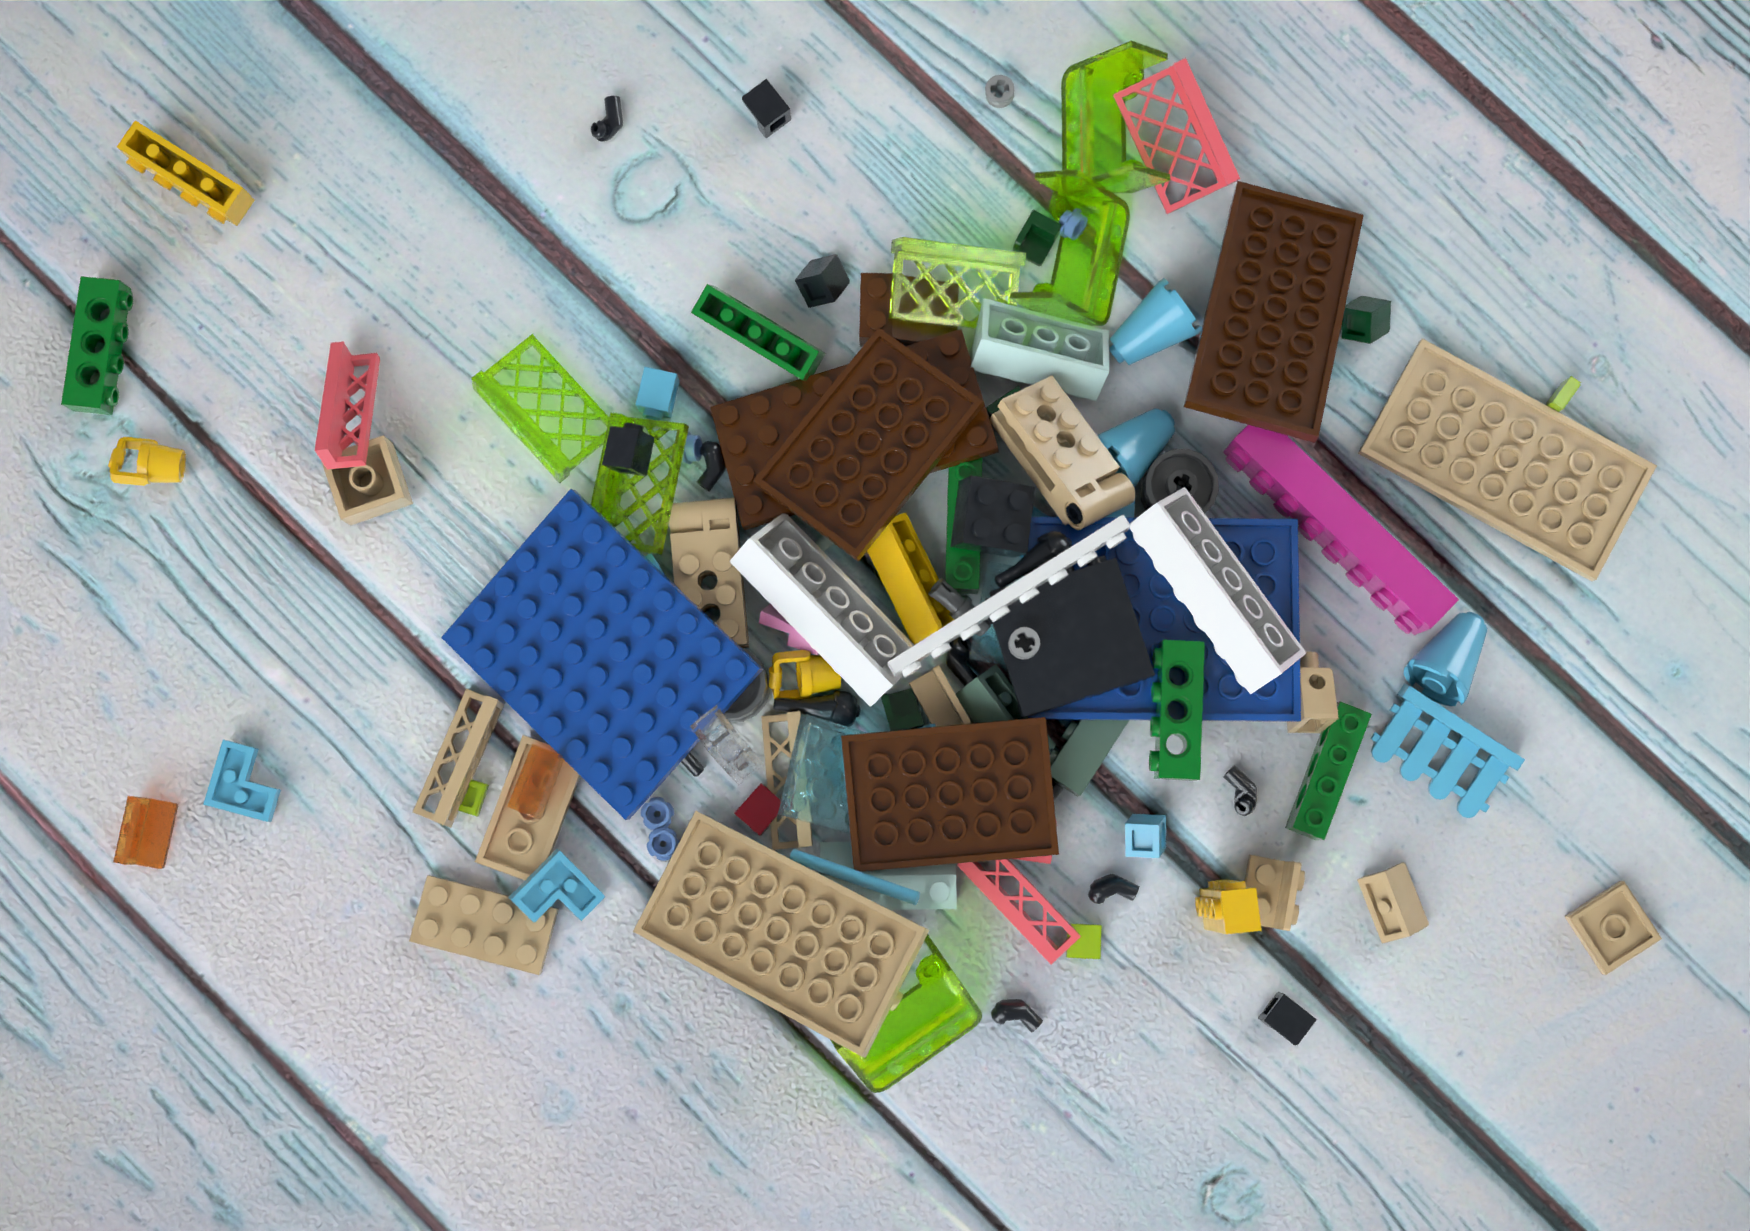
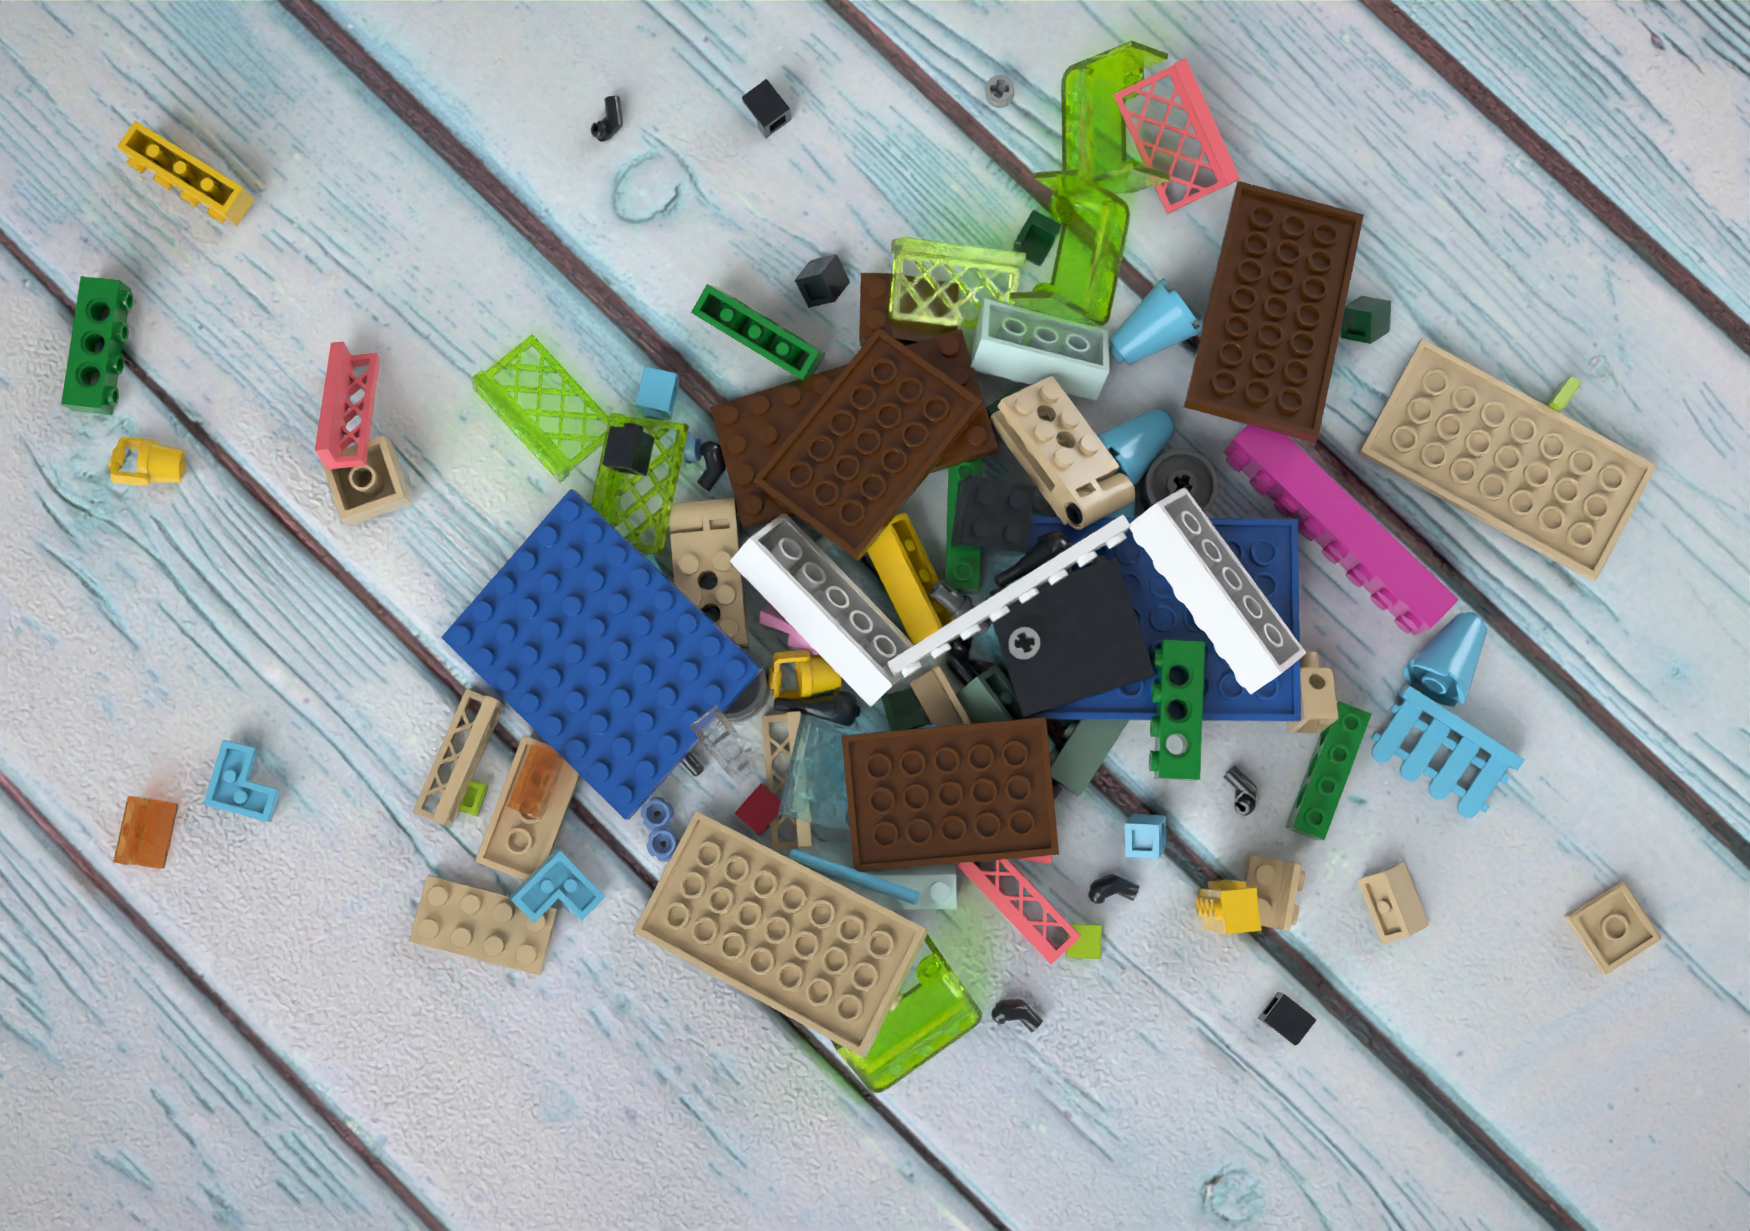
medium blue plate [1058,208,1088,240] -> none

